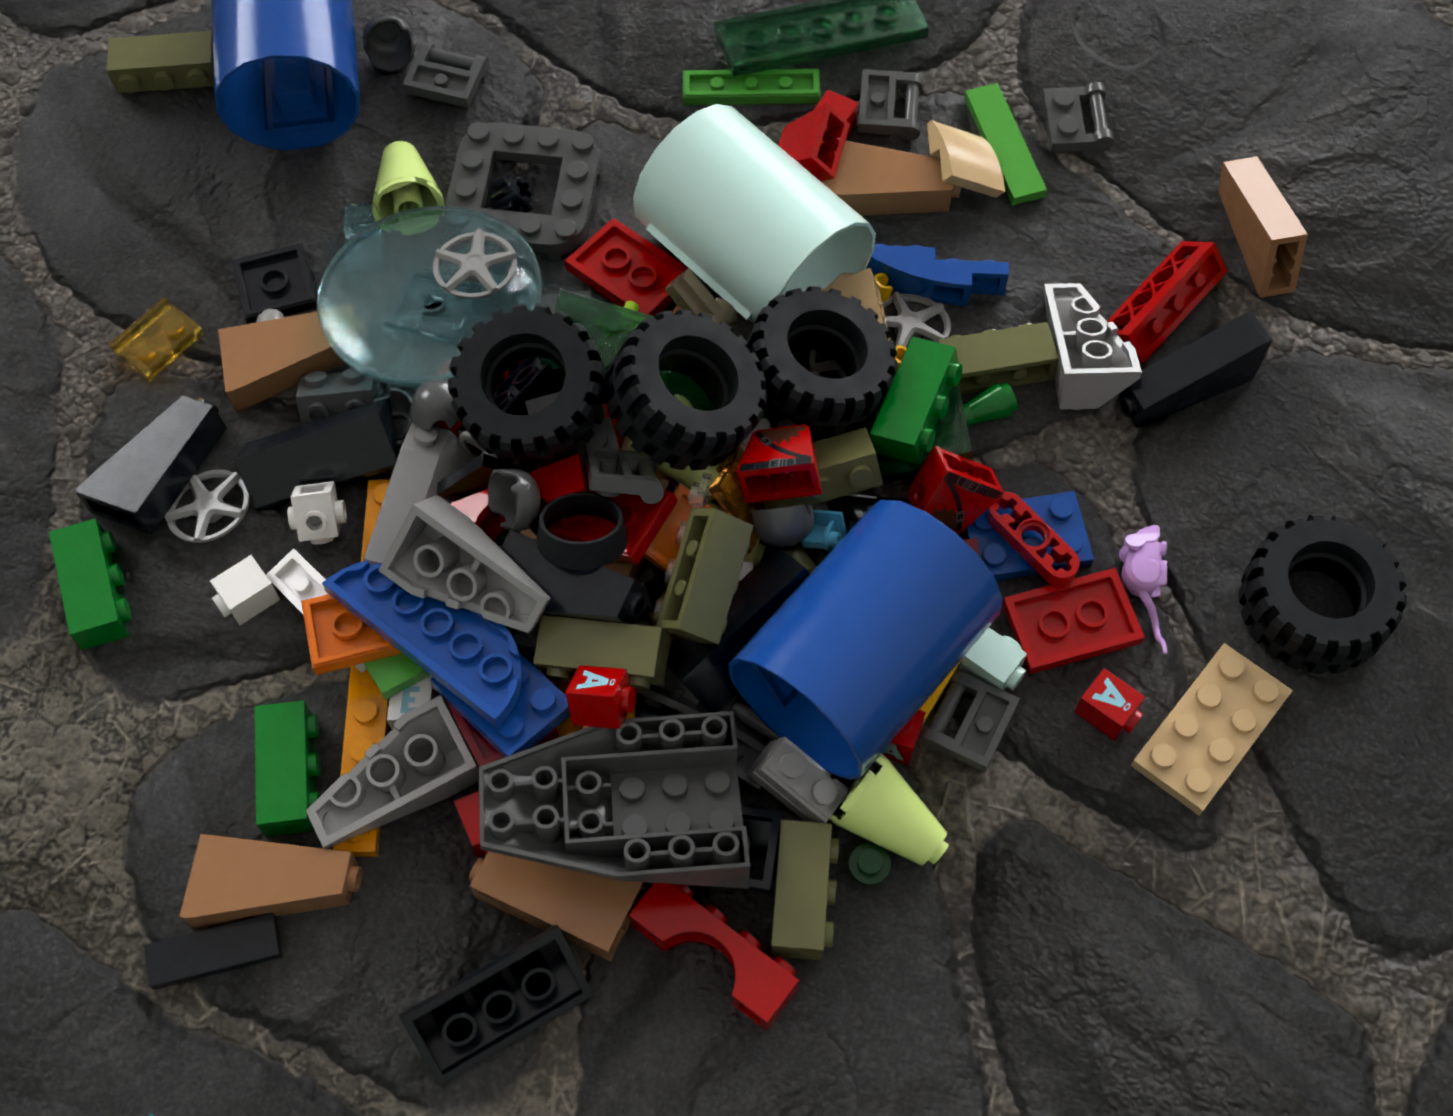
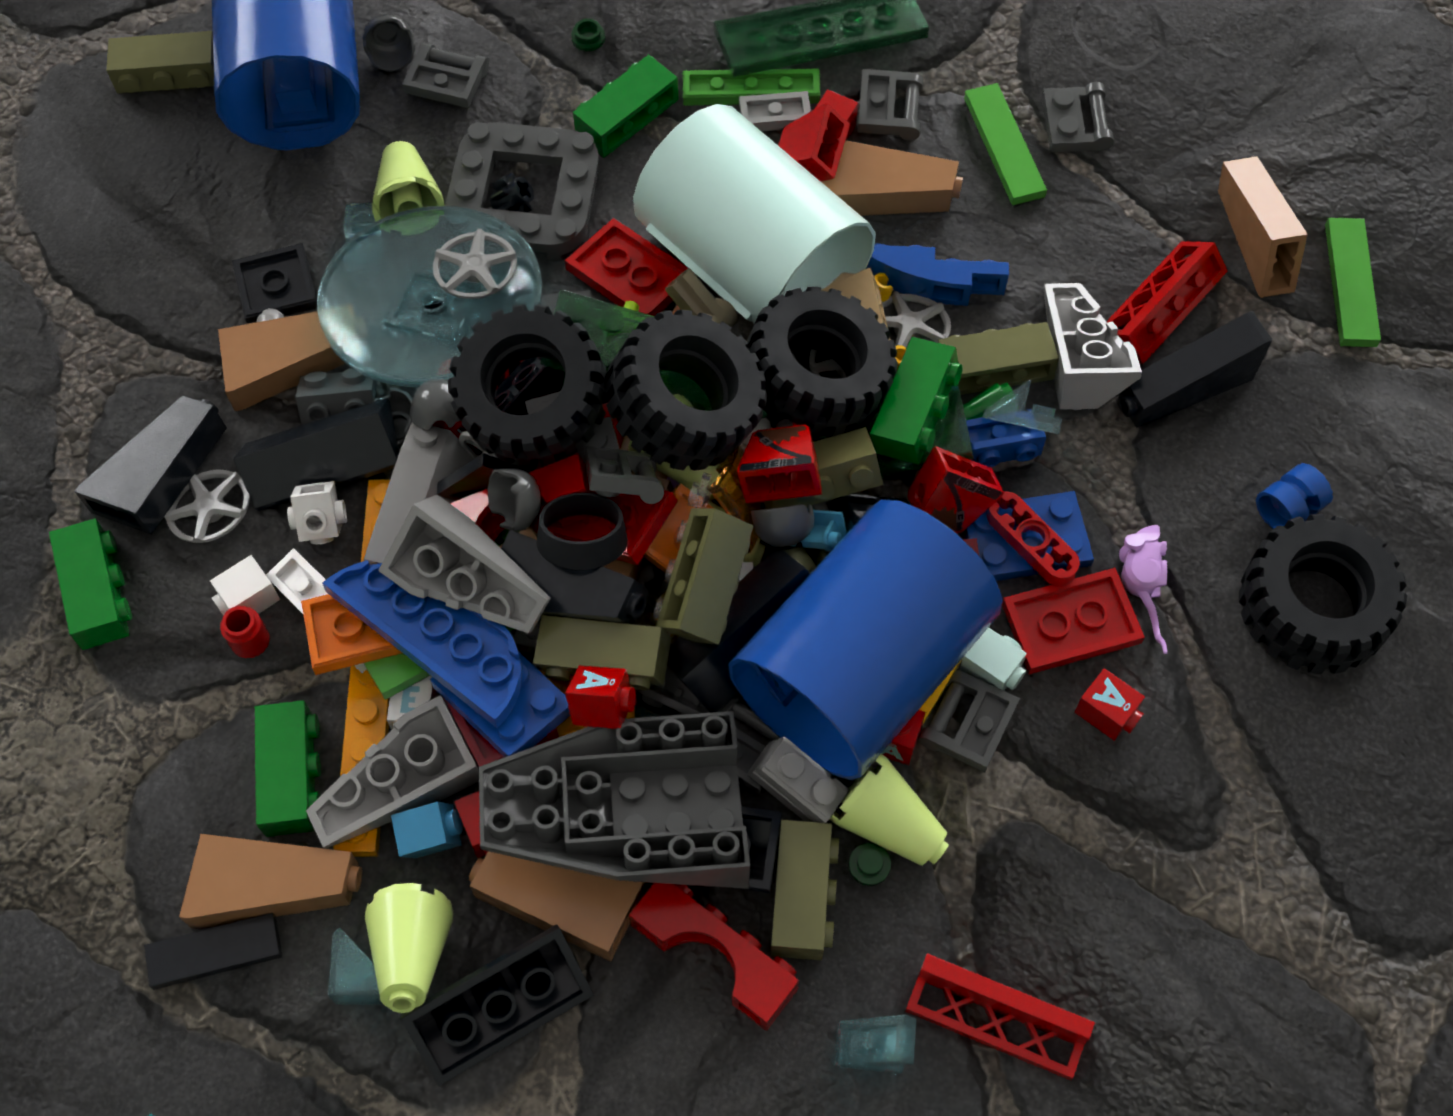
clear yellow plate [109,297,204,381] -> none
tan slope [927,120,1005,198] -> none
tan plate [1130,643,1293,816] -> none
none -> red brick [220,606,270,658]
none -> clear light blue slope [328,927,383,1005]
none -> yellowish green cone [365,883,453,1013]
none -> dark azure brick [391,801,463,859]
none -> dark green plate [571,18,605,51]
none -> green brick [573,55,679,158]
none -> light grey plate [739,91,811,131]
none -> clear light blue slope [835,1015,917,1073]
none -> red fence [905,953,1095,1081]
none -> blue bracket [958,409,1046,468]
none -> clear light blue slope [982,379,1063,434]
none -> blue wheel [1256,463,1333,529]
none -> bright green tile [1325,218,1381,347]

